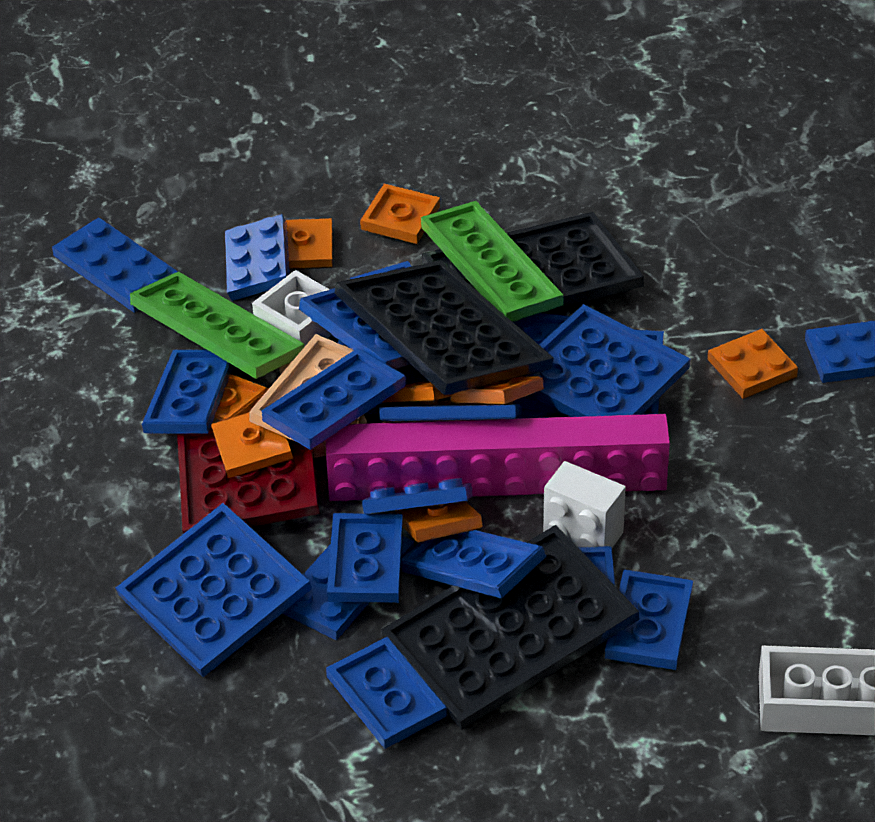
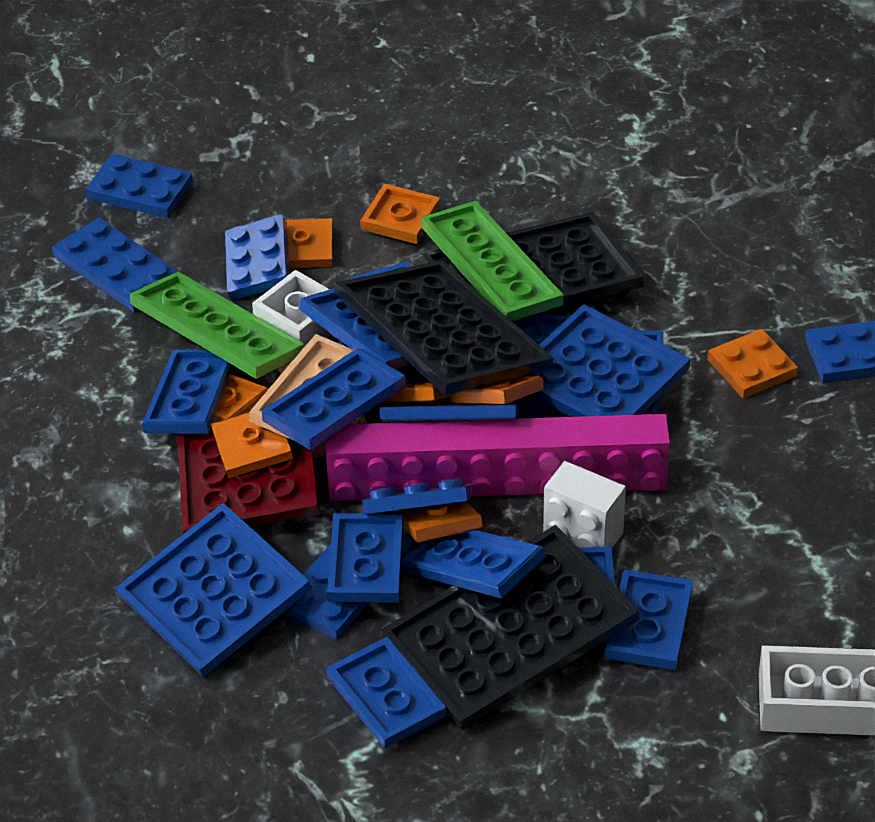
none -> blue plate [85,154,193,218]

